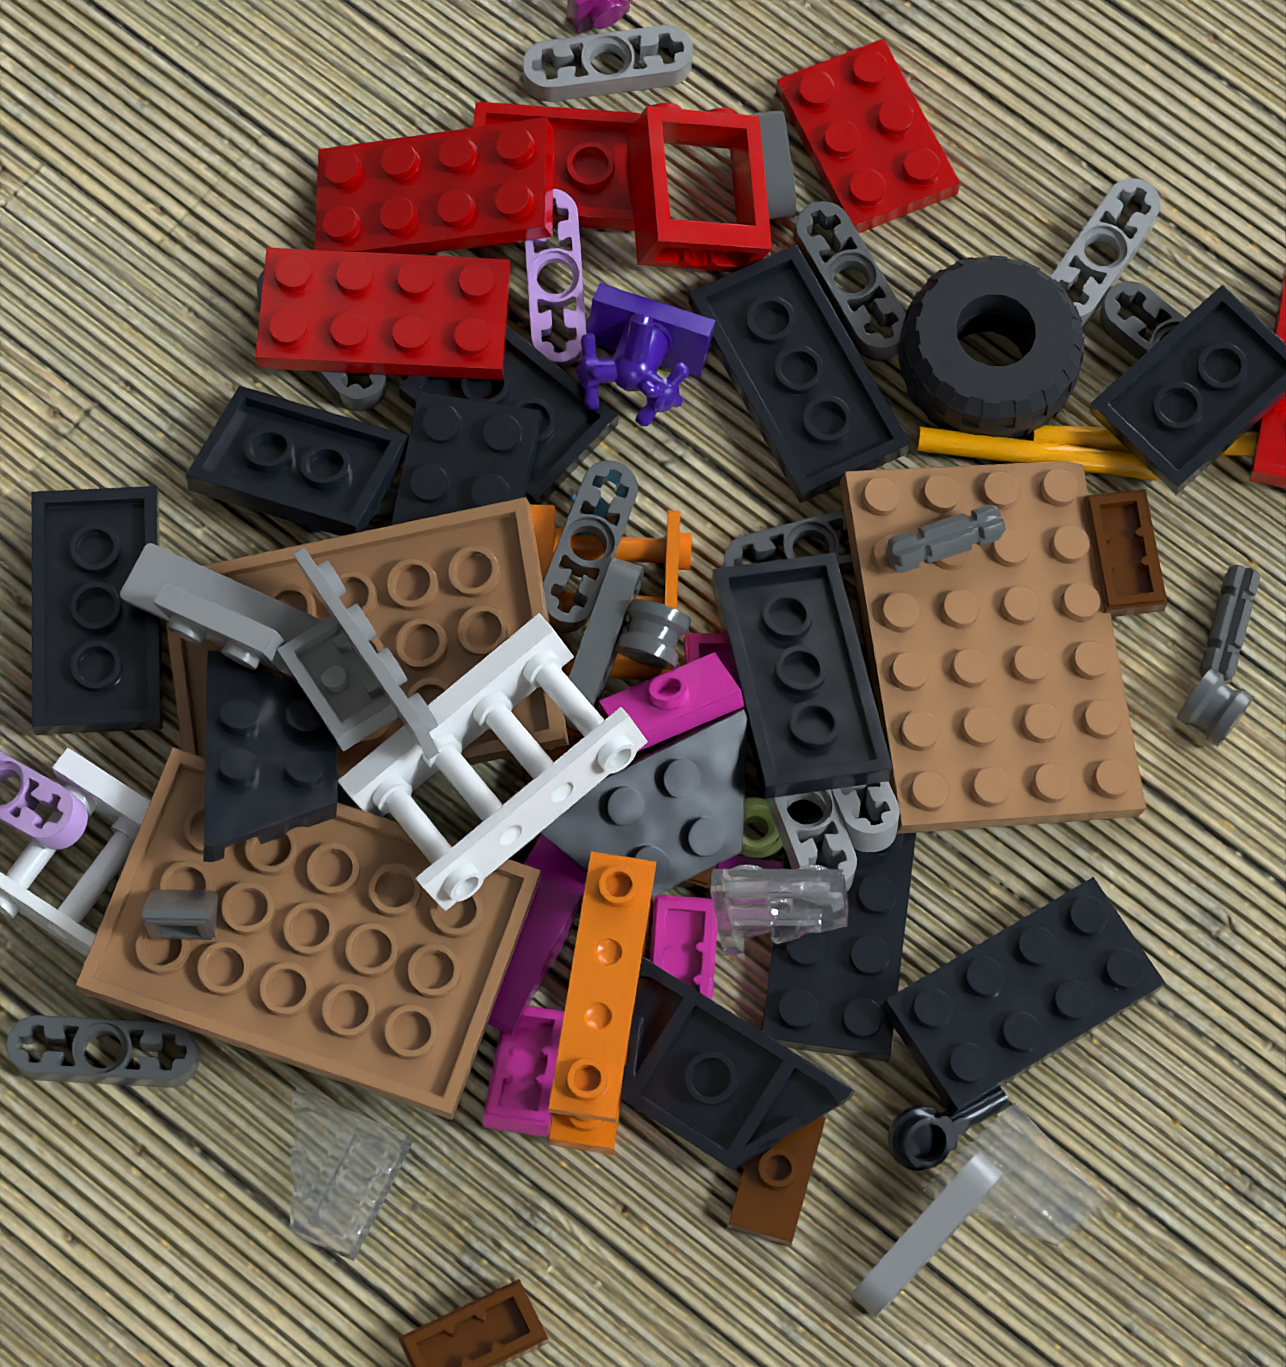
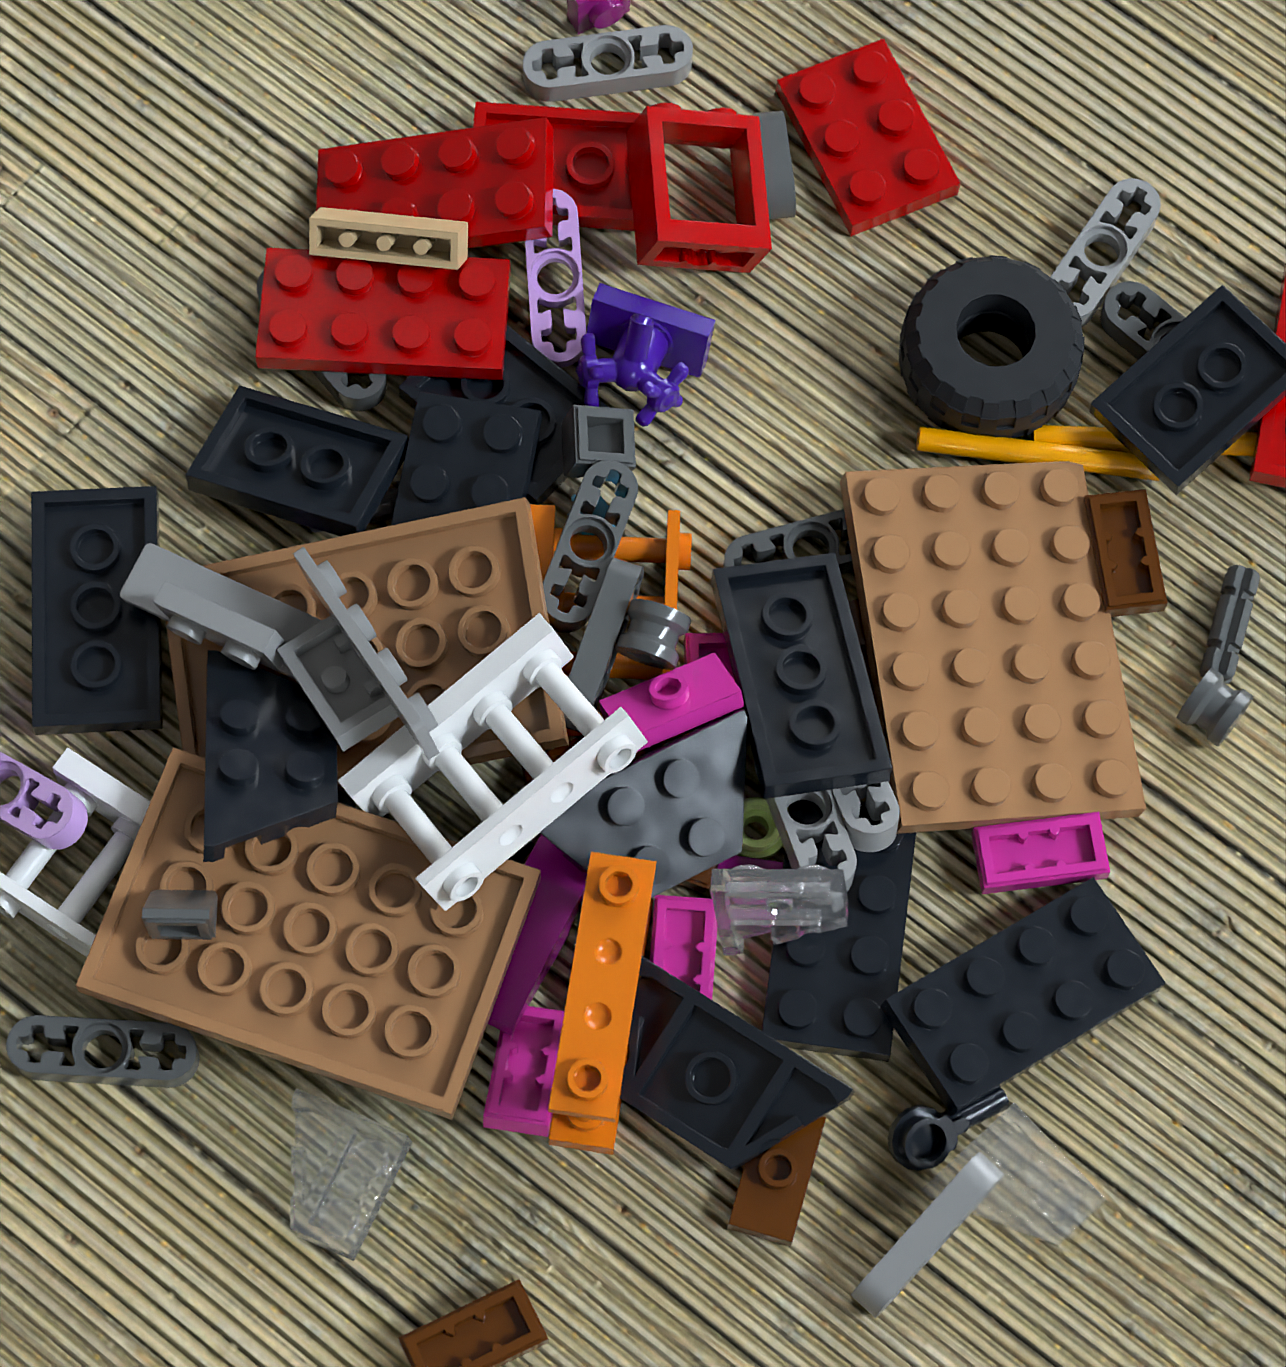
black plate [688,244,910,503] -> none
dark grey beam [795,201,906,361] -> none
dark grey axle [885,505,1006,573] -> none
none -> tan piece [309,207,468,270]
none -> dark grey slope [562,405,636,478]
none -> dark pink plate [971,812,1110,895]

